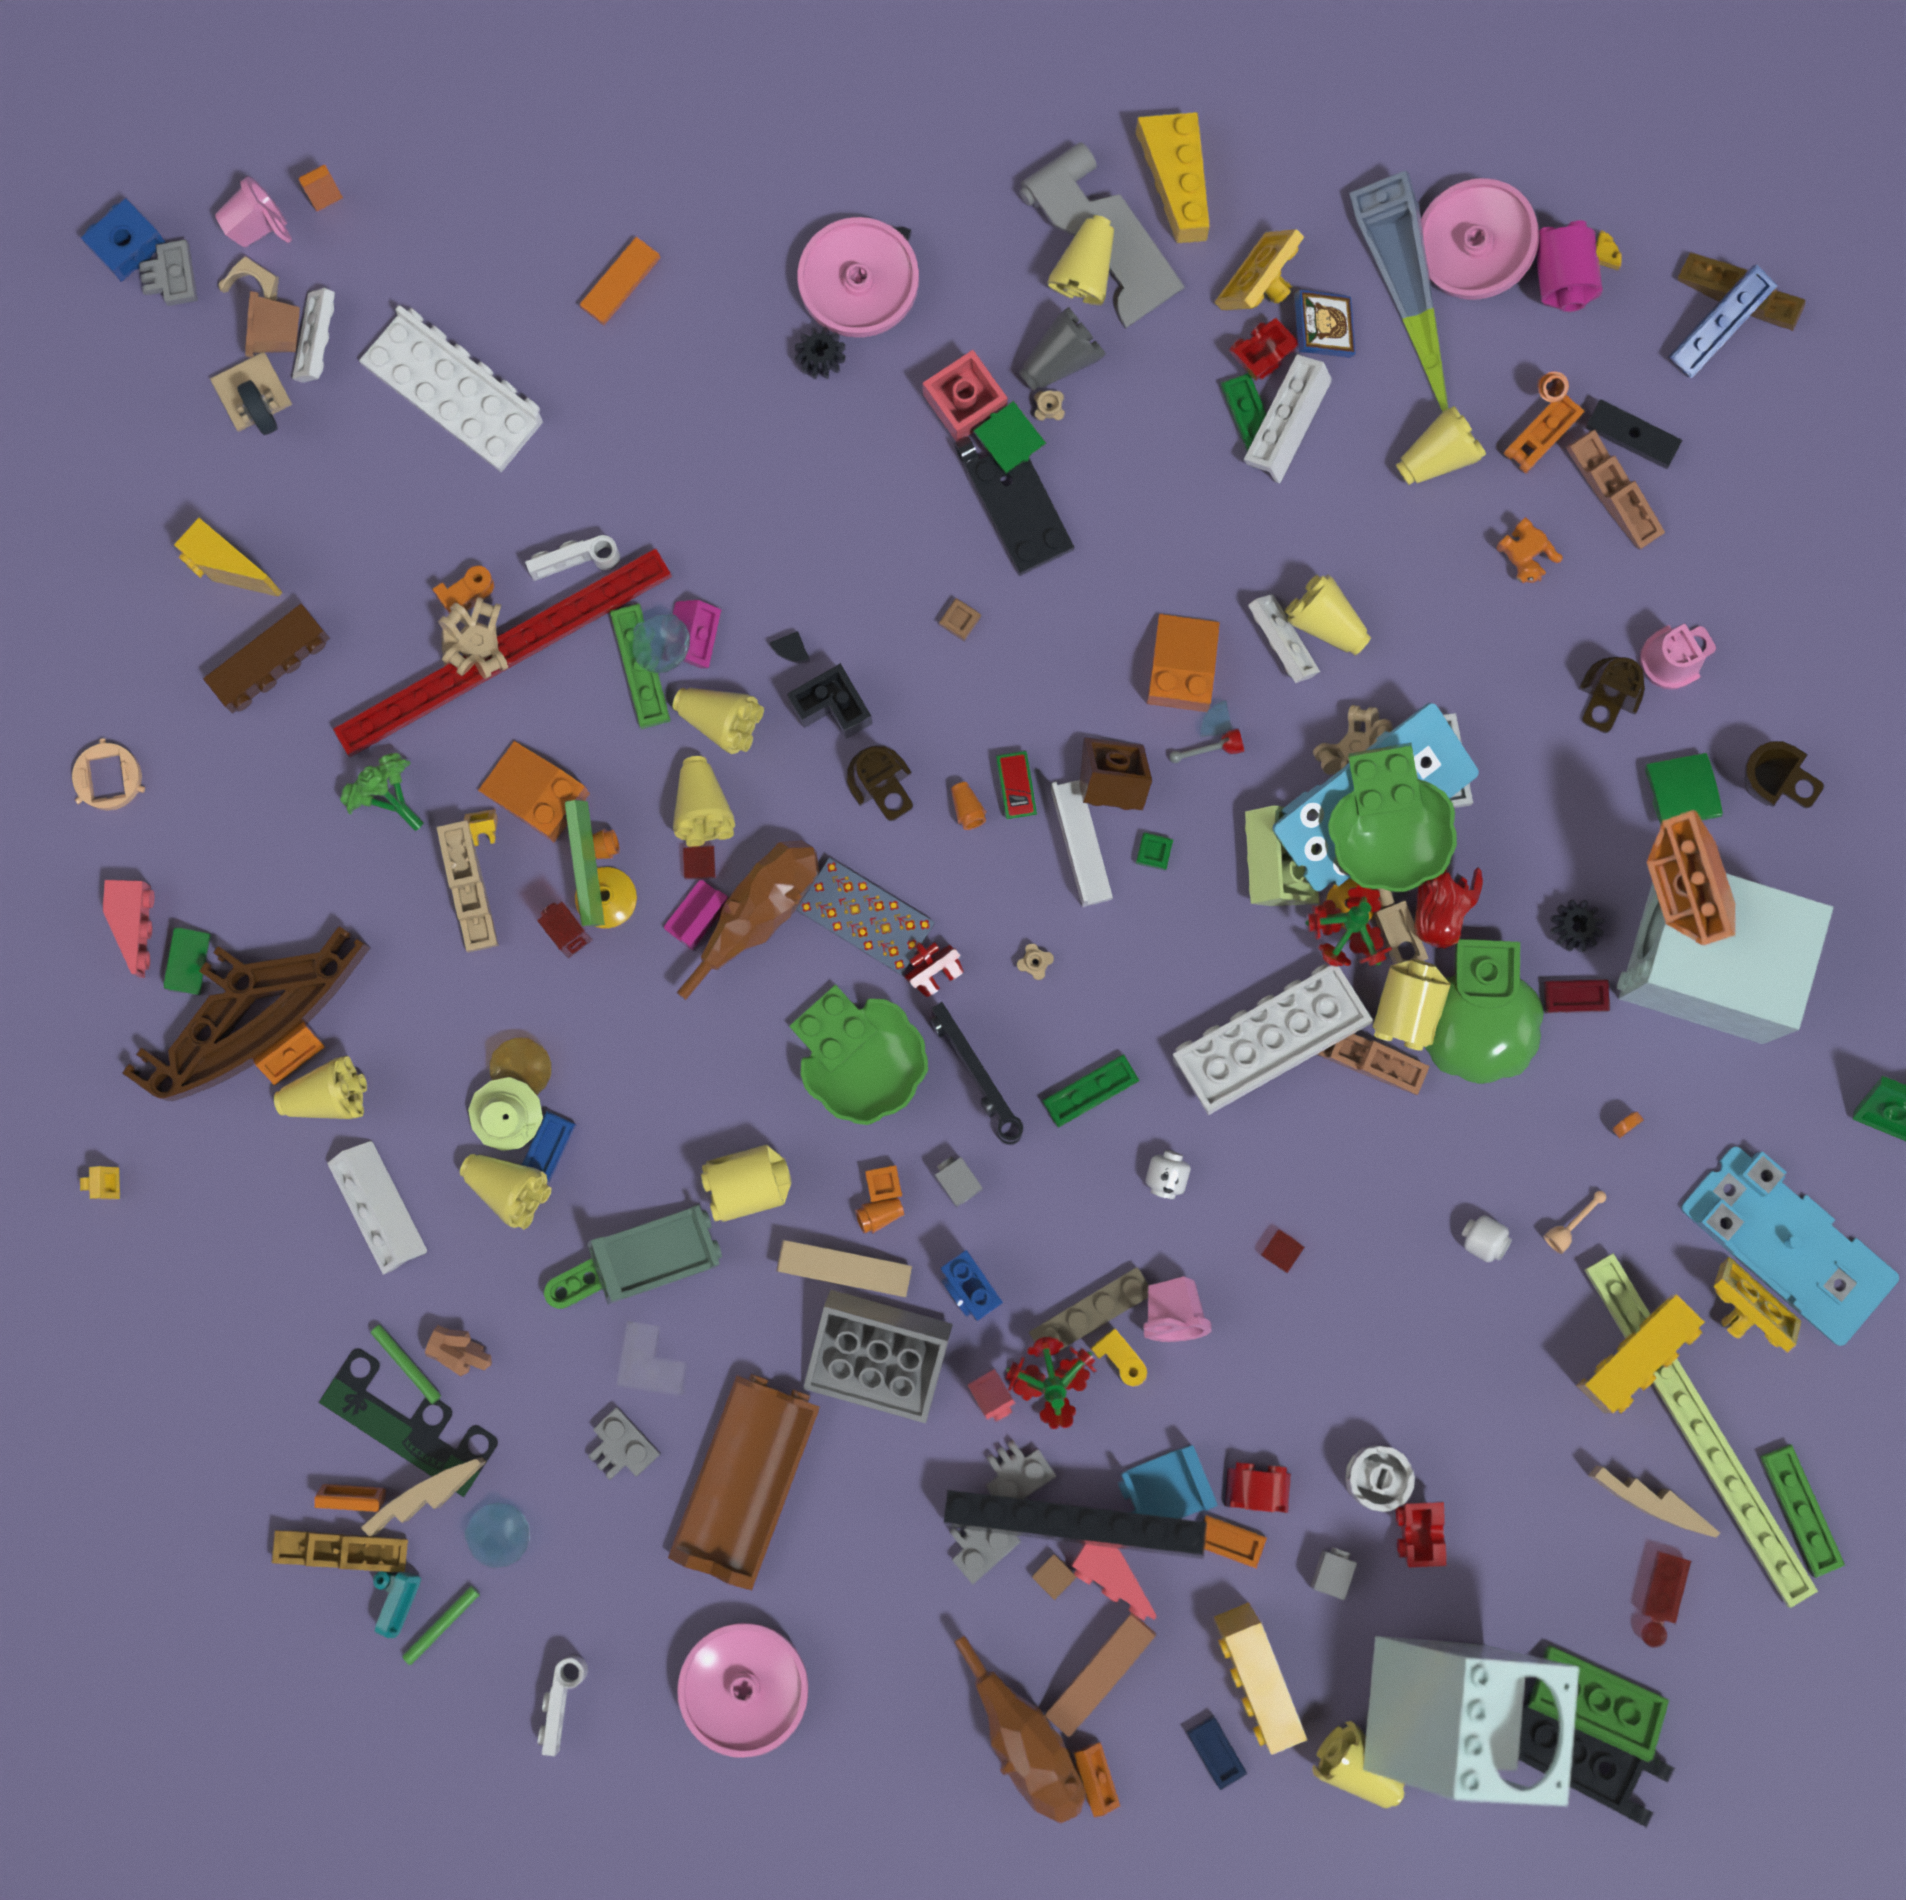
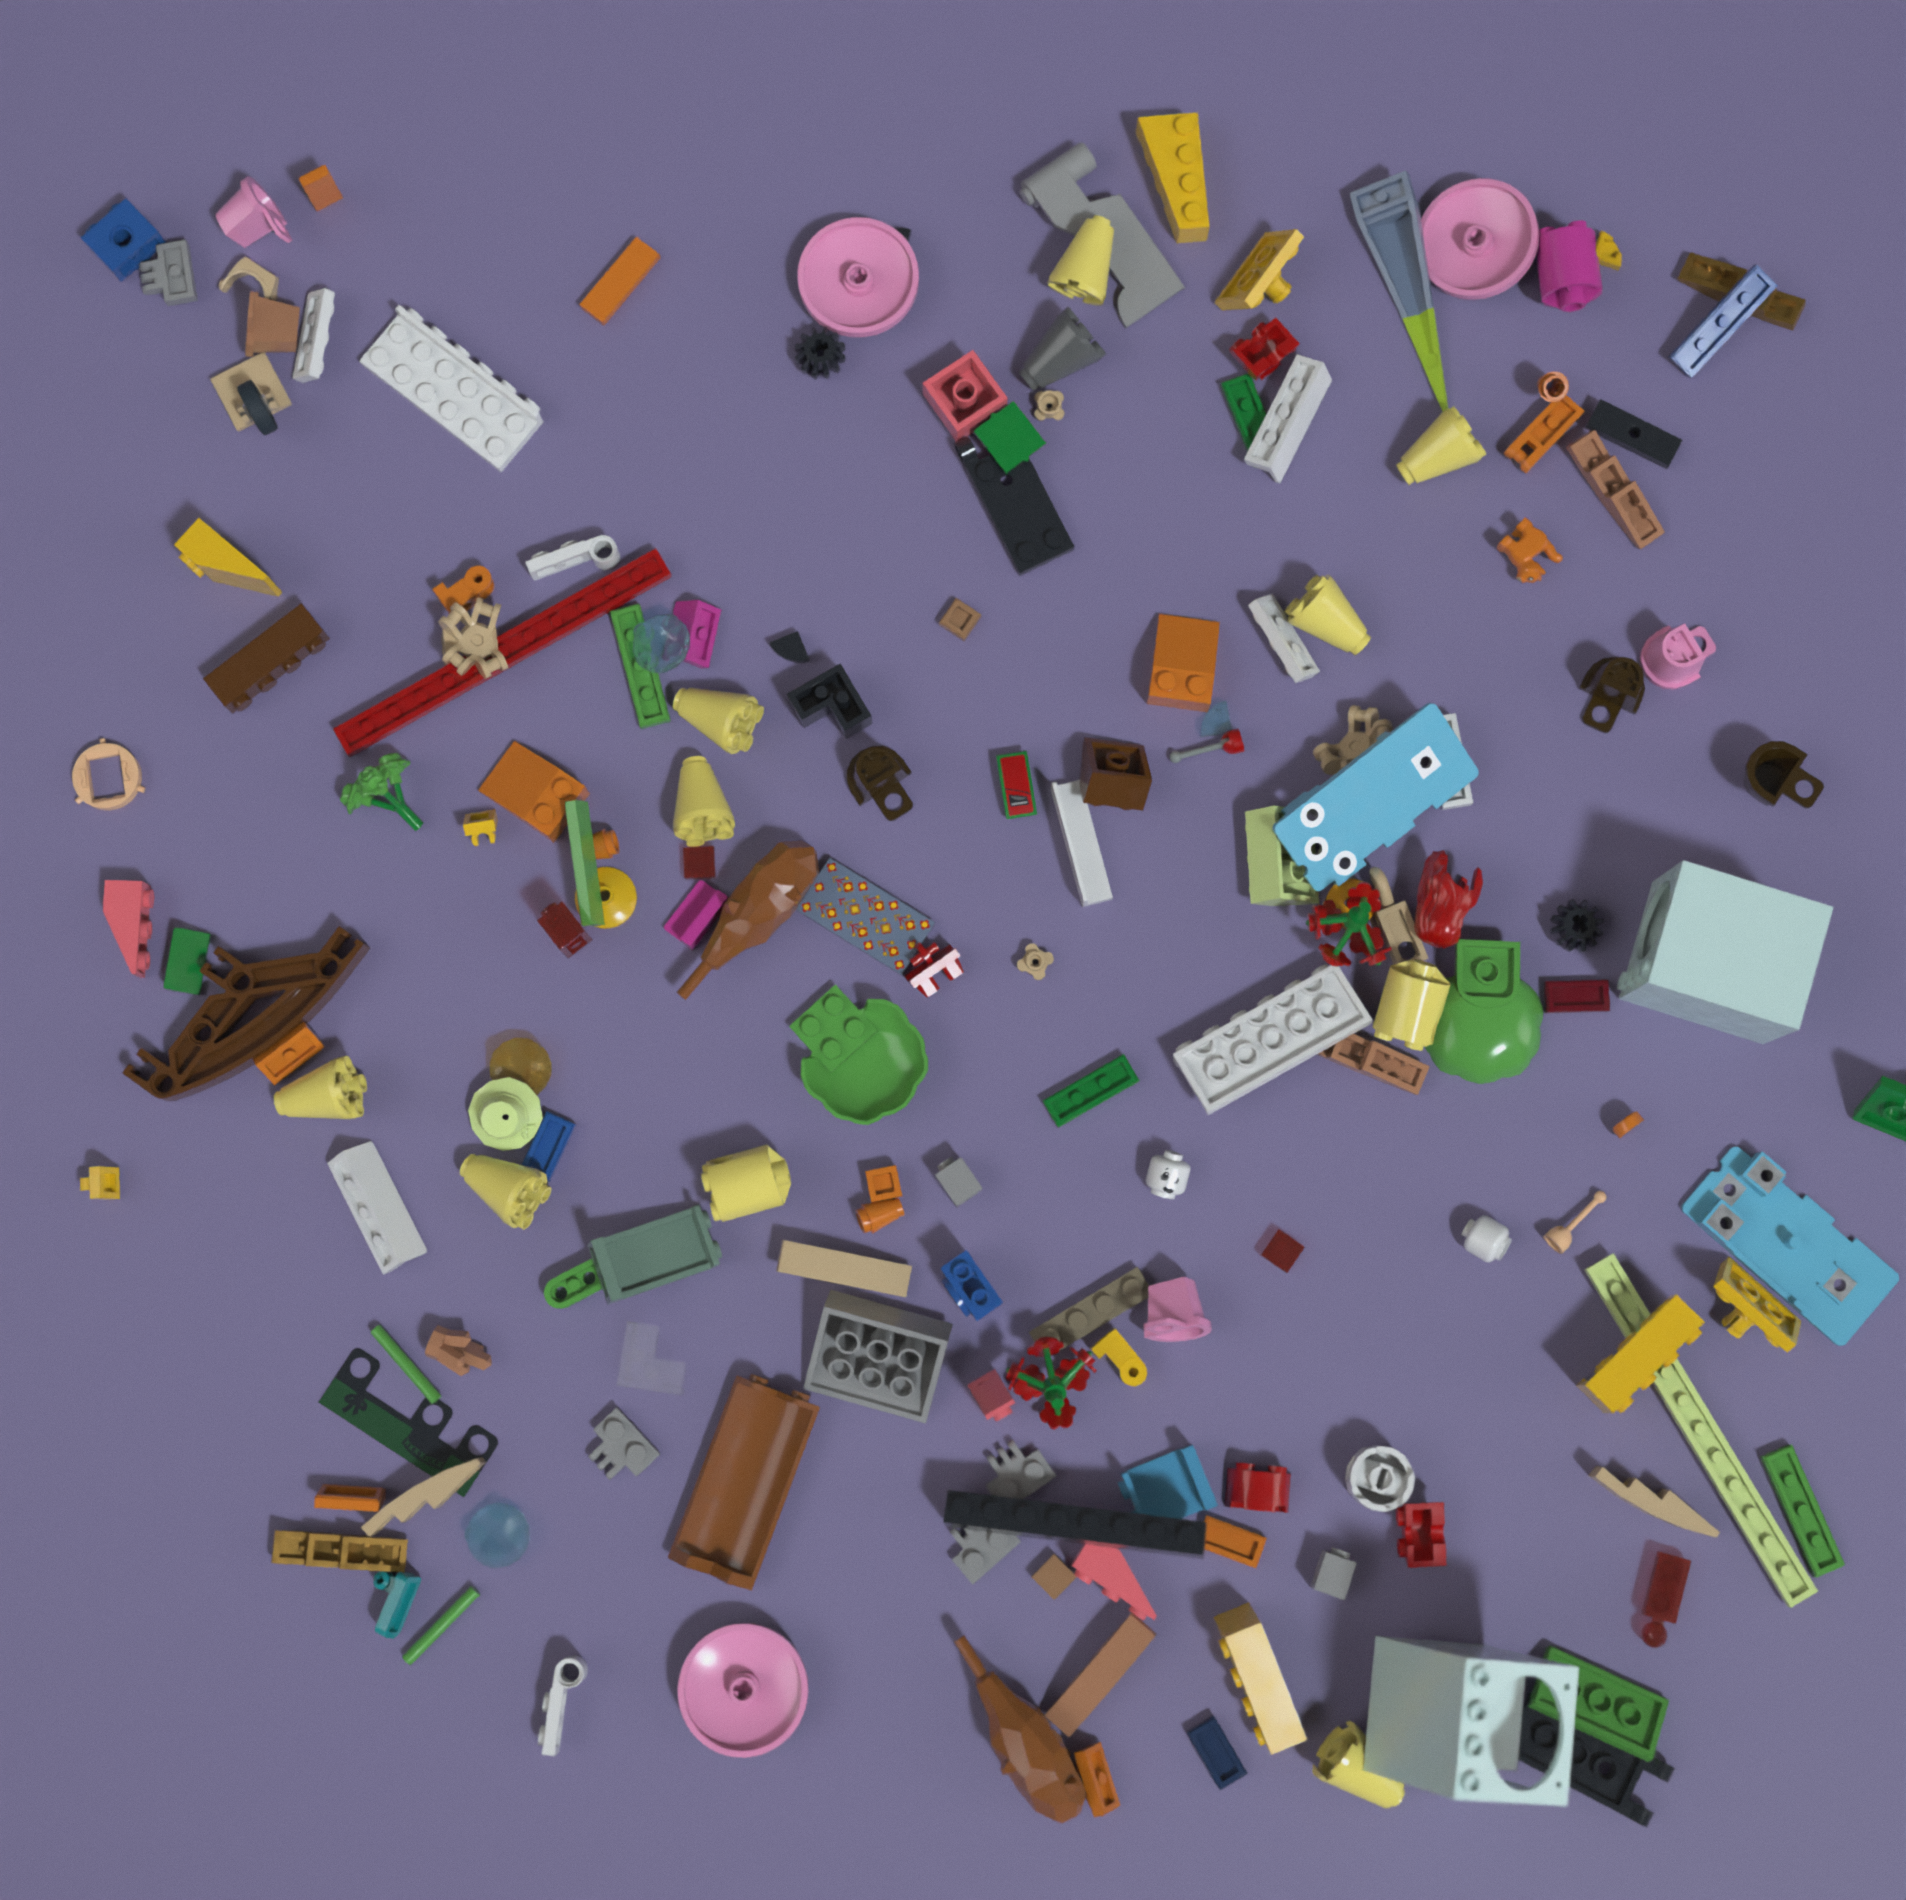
tan slope [437,820,499,953] -> none
black hinge [930,1002,1023,1145] -> none
orange cone [951,782,987,830] -> none
green tile [1136,832,1174,871] -> none
tile [1294,290,1356,358] -> none
bright green animal [1328,742,1457,892] -> none
green slope [1645,753,1723,826] -> none
orange wedge [1647,810,1735,946] -> none

